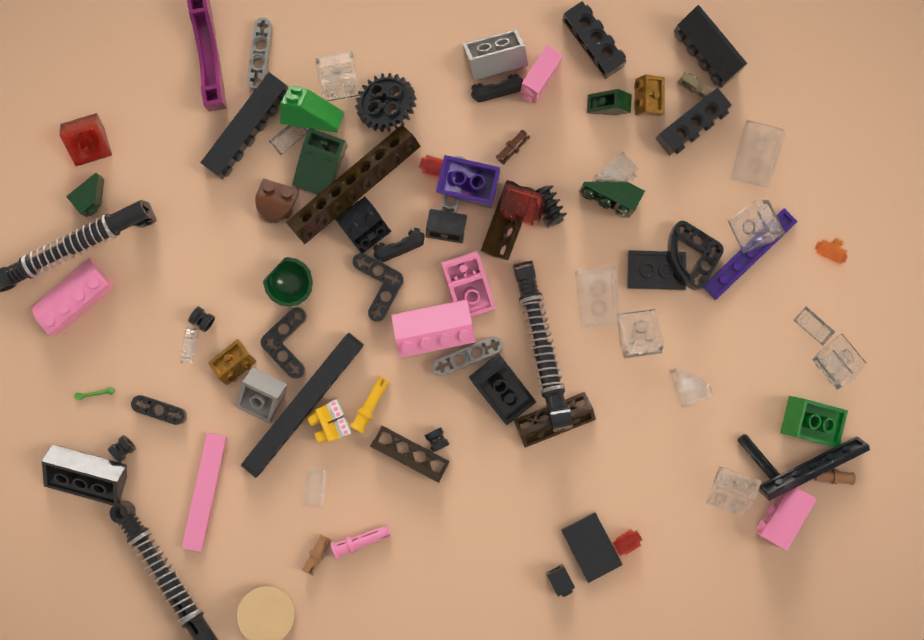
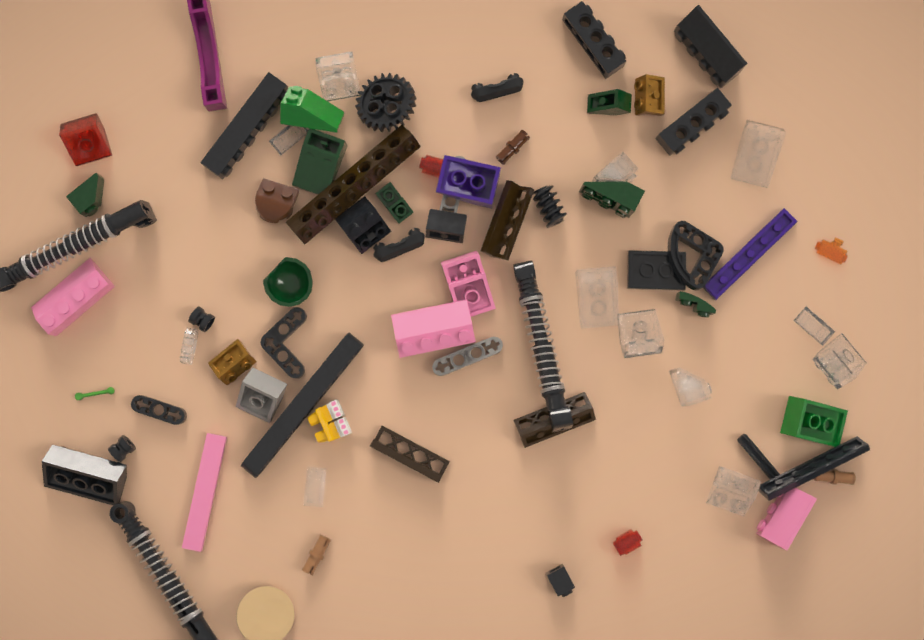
light grey beam [247,17,273,91] -> none
bright pink pin [331,525,391,560] -> none
yellow pin [349,376,390,434] -> none
black beam [353,253,404,322] -> none
black wheel [424,427,450,453] -> none
light grey slope [463,29,528,80] -> none
black slope [469,353,537,425] -> none
clear red slope [500,183,546,226] -> none
bright pink brick [520,45,563,103] -> none
black tile [561,512,623,583] -> none
dark tan plate [677,71,711,99] -> none
clear slope [728,200,785,253] -> none
none -> dark green slope [375,182,414,224]
none -> dark green slope [675,291,716,318]

